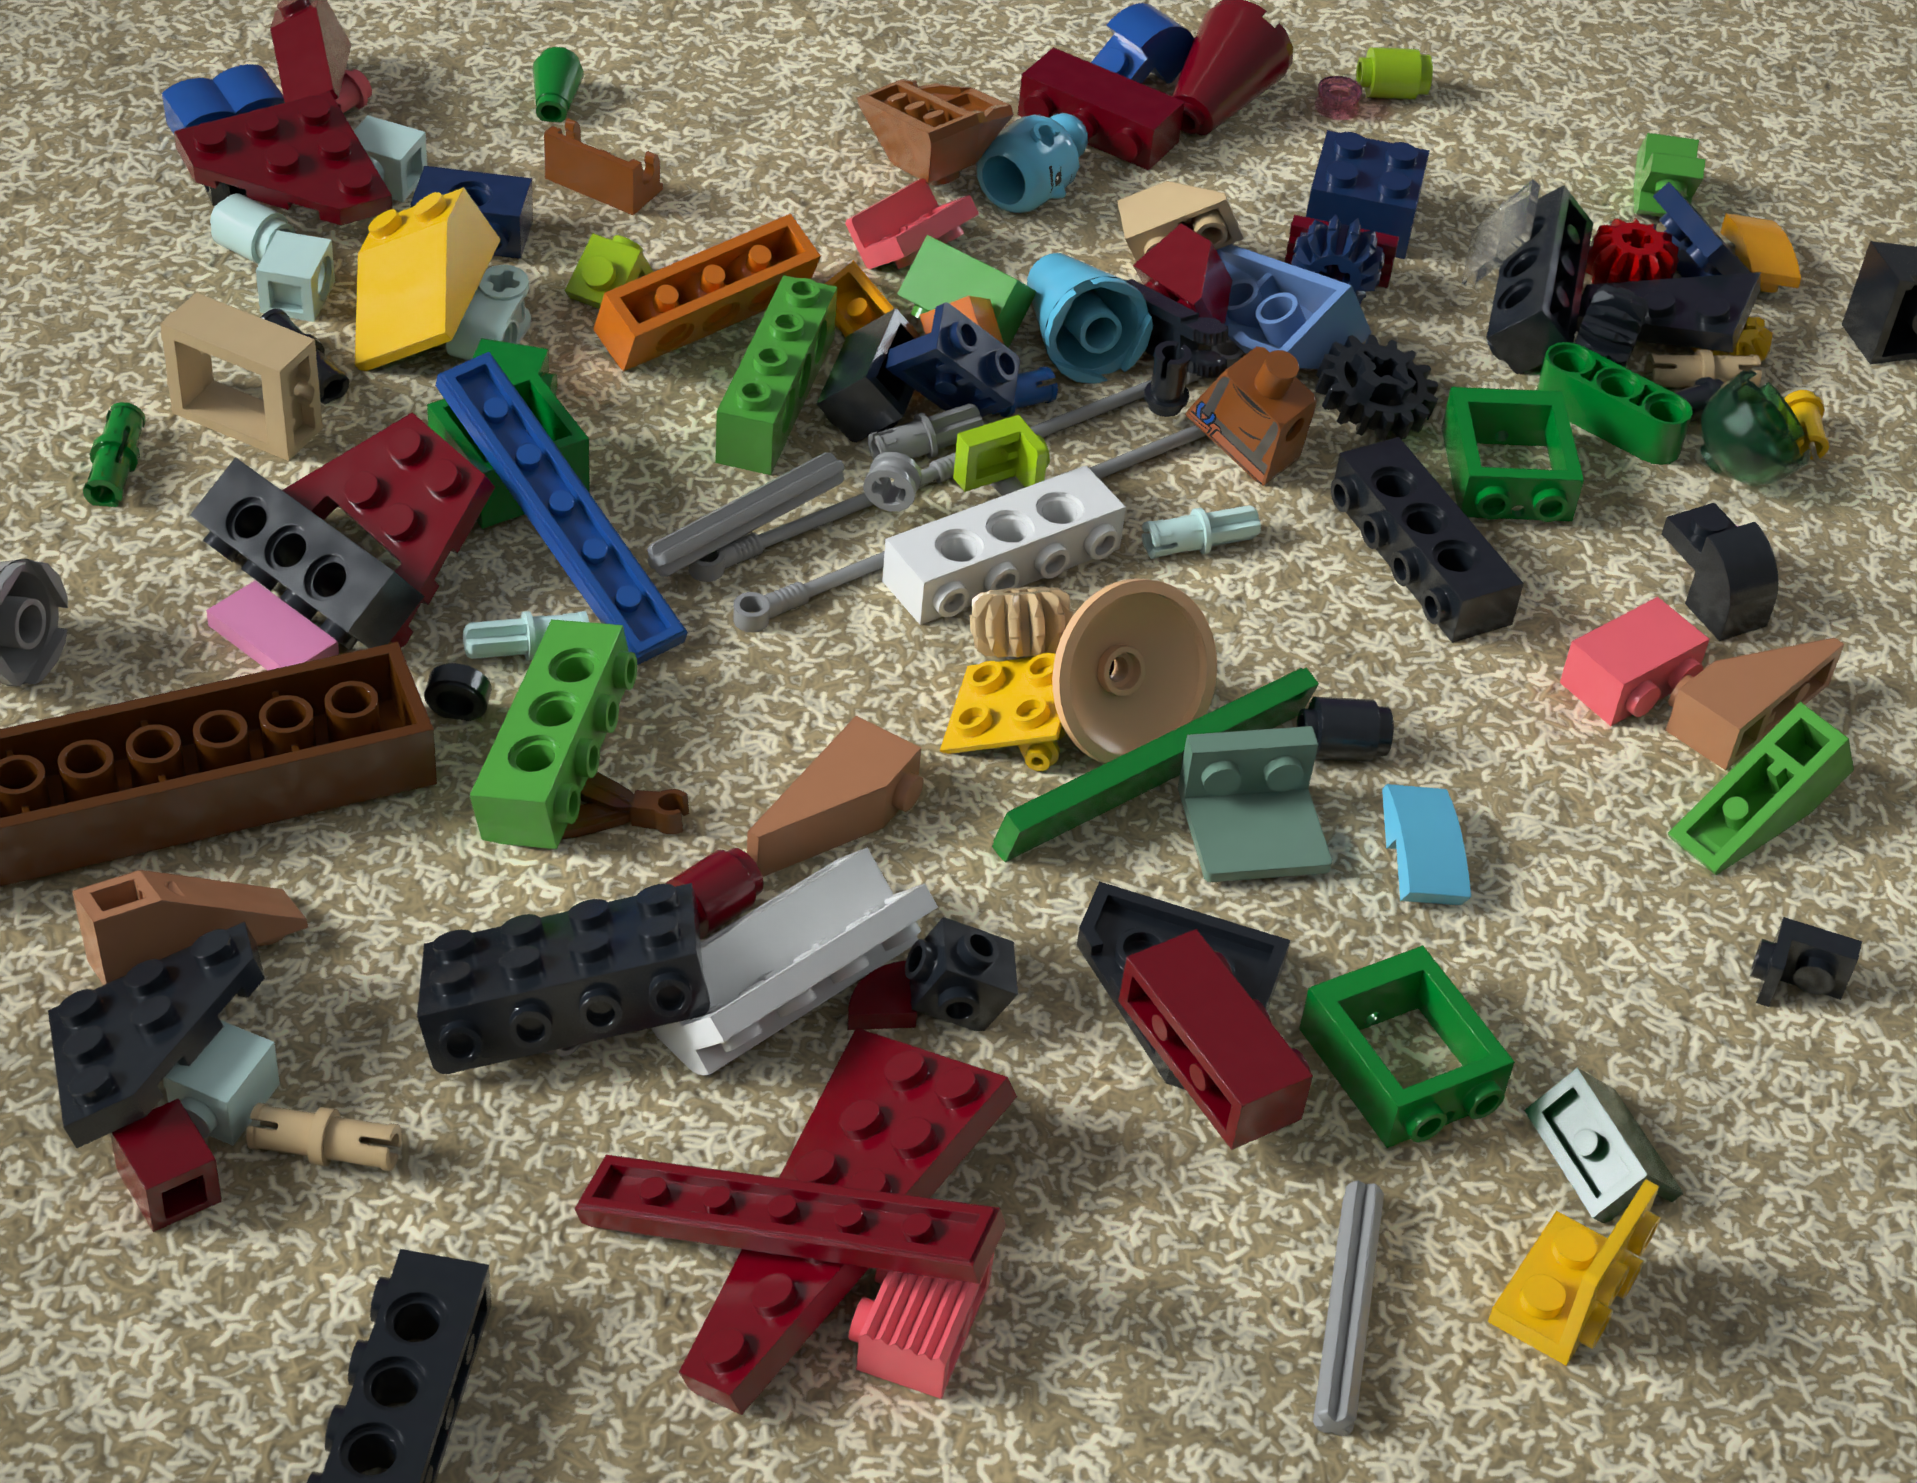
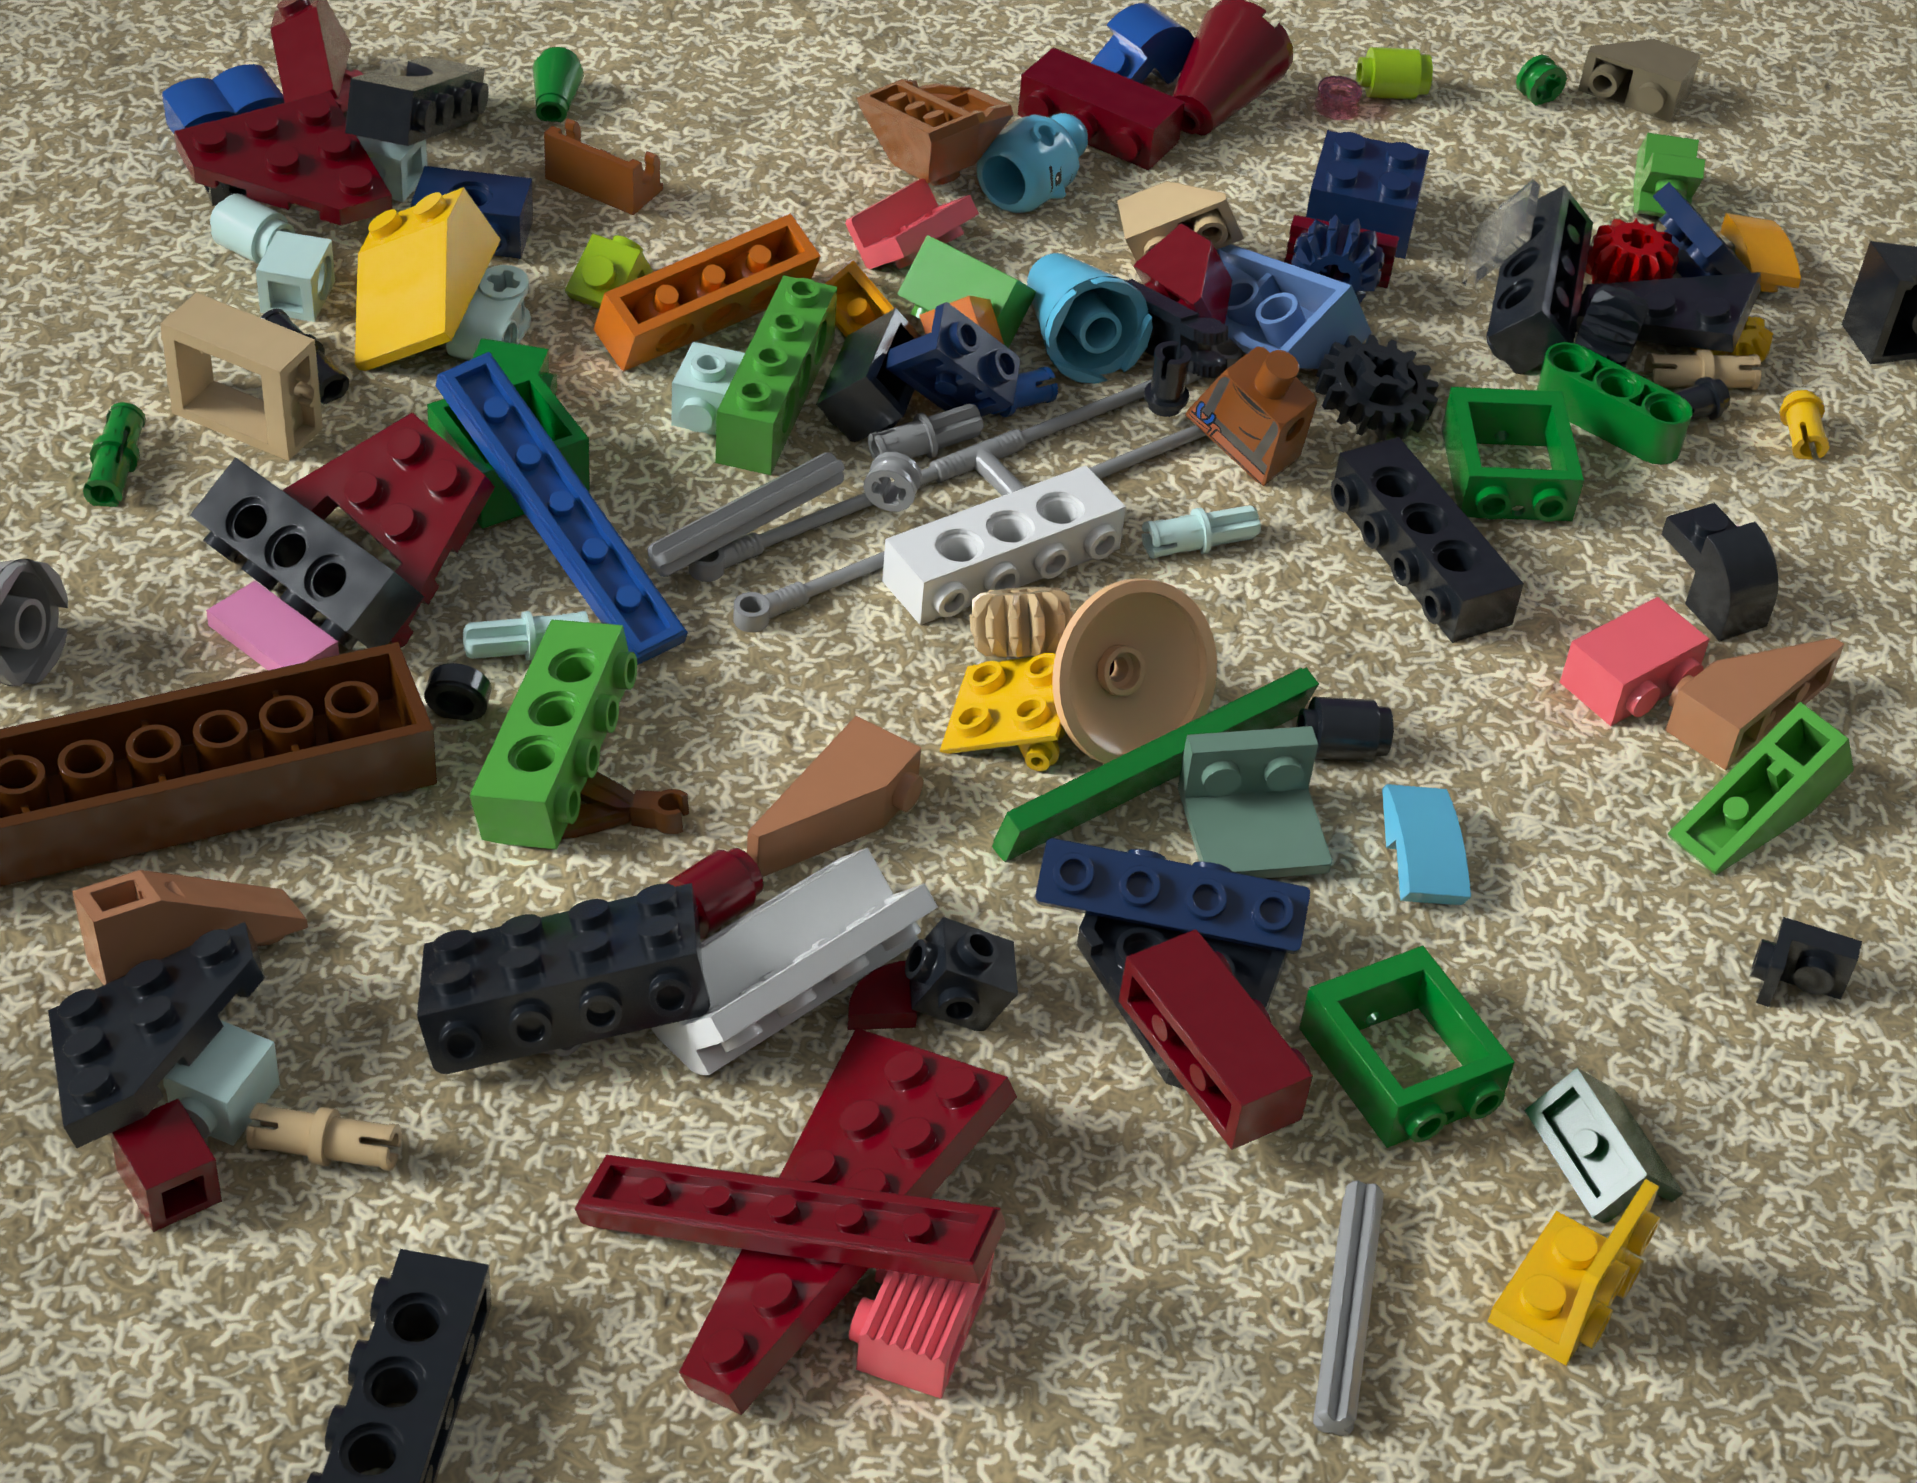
lime bracket [953,414,1050,492] -> none
clear green cylinder [1700,370,1811,486] -> none
none -> black arch [345,56,489,146]
none -> light aqua brick [671,342,745,435]
none -> dark blue bracket [1035,838,1311,954]
none -> green bush [1516,55,1567,106]
none -> dark tan slope [1578,39,1701,122]

